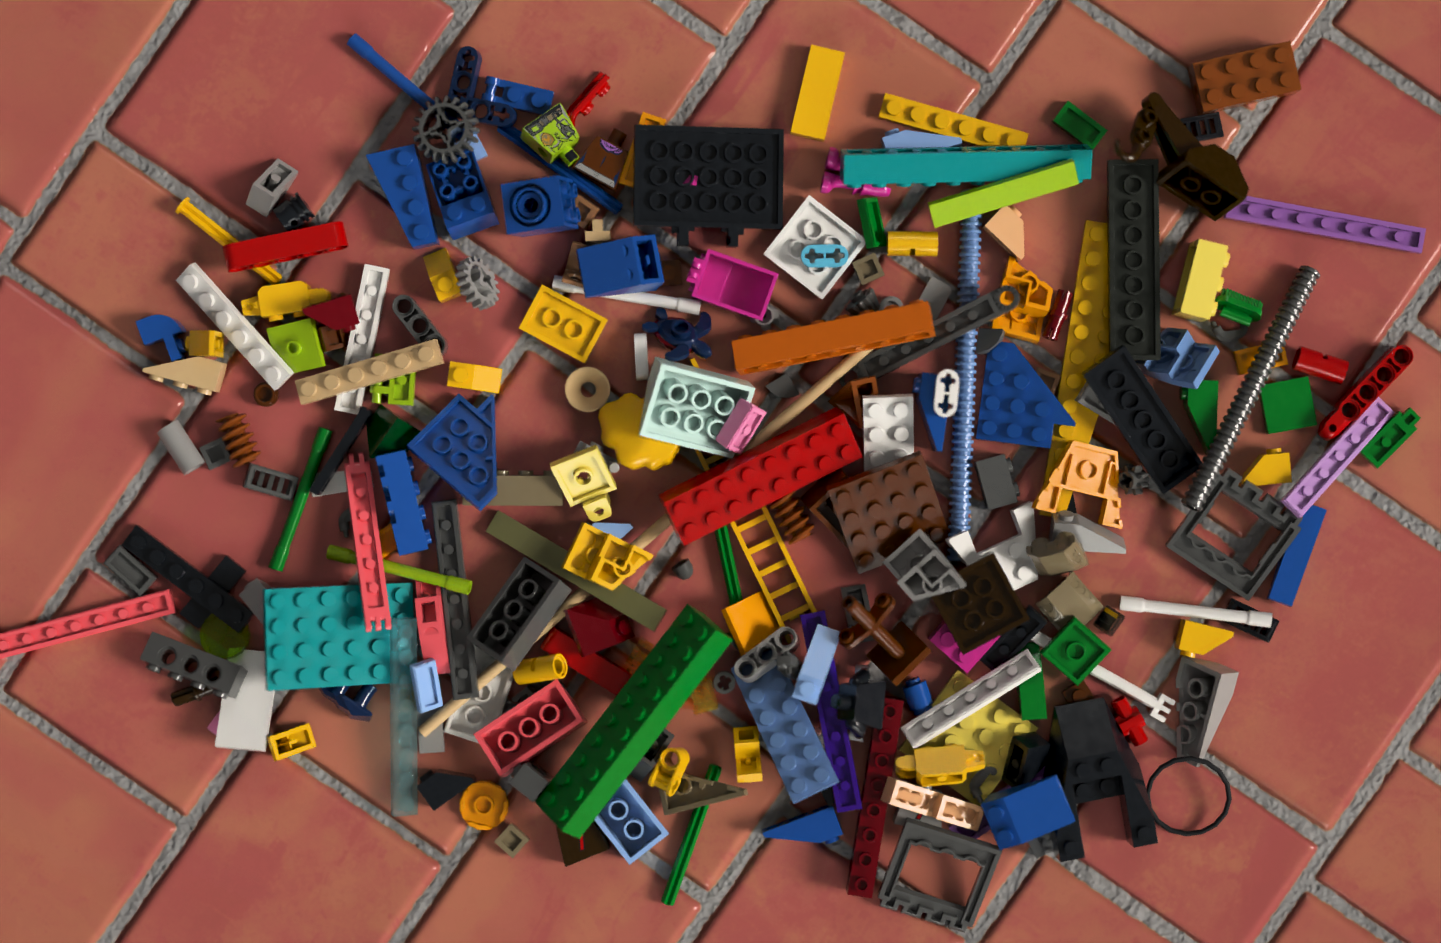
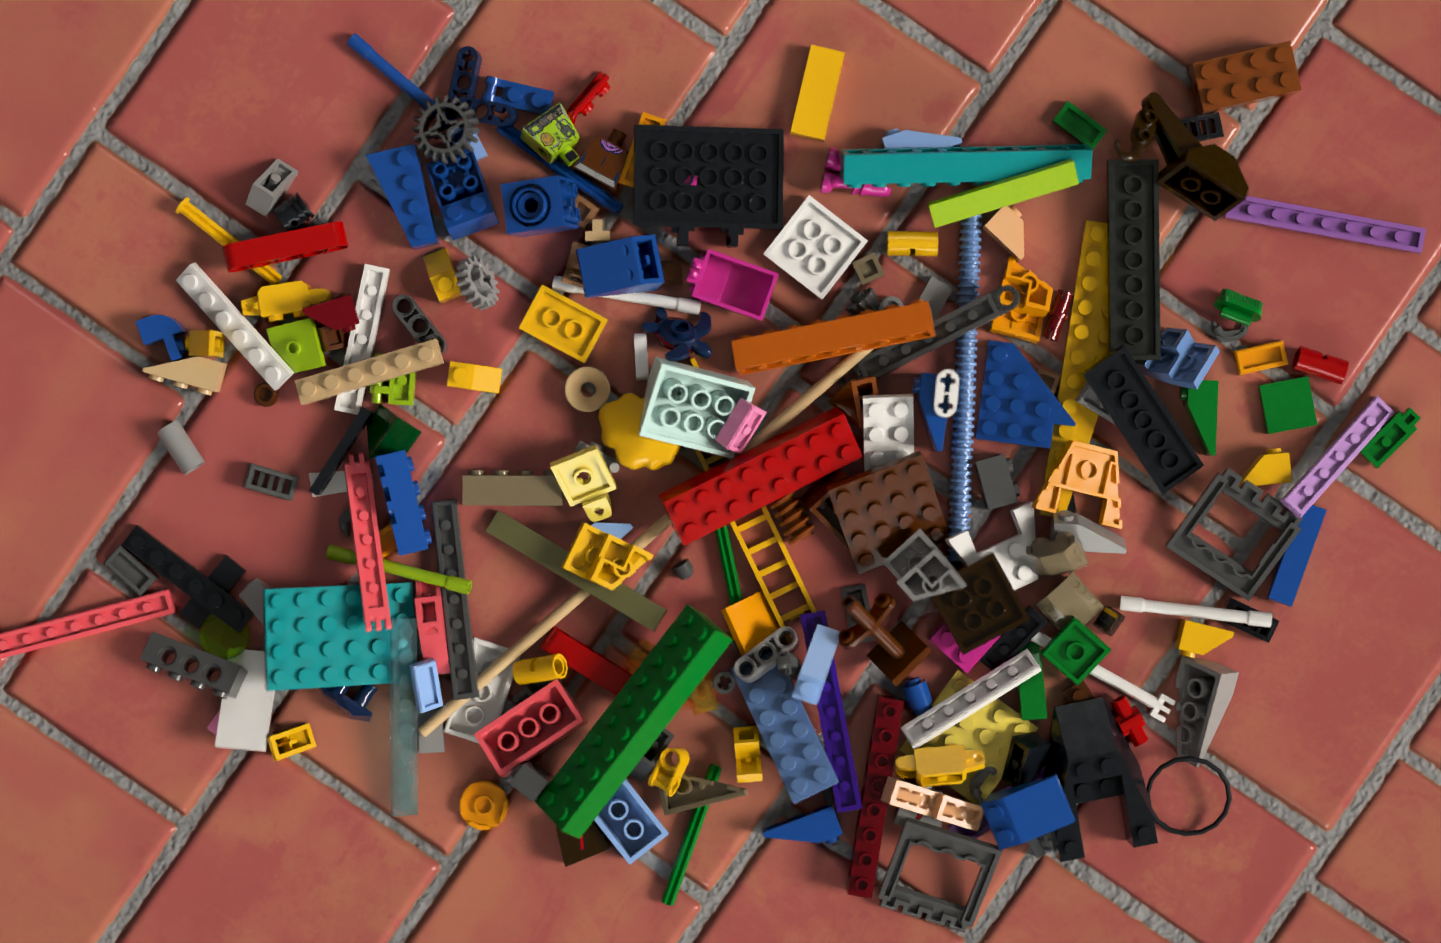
dark brown axle [171,676,218,706] -> none
dark grey tile [199,437,232,470] -> none
dark orange piece [215,413,261,468] -> none
green piece [268,427,333,572] -> none
blue wing [407,394,497,511] -> none
black slope [417,769,477,811] -> none
dark grey brick [466,556,572,672] -> none
dark tan plate [494,822,530,858] -> none
dark red slope [564,597,635,658] -> none
light grey plate [749,306,779,331] -> none
dark grey tile [766,373,799,398] -> none
medium azure beam [801,244,849,268] -> none
black torso [831,665,886,742] -> none
green tile [857,197,887,249] -> none
yellow plate [878,93,1029,146] -> none
dark grey tile [976,328,1005,355] -> none
dark grey gear [1118,465,1149,495] -> none
light yellow piece [1171,239,1230,322] -> none
dark grey piece [1181,265,1320,512] -> none
red piece [1318,345,1414,441] -> none

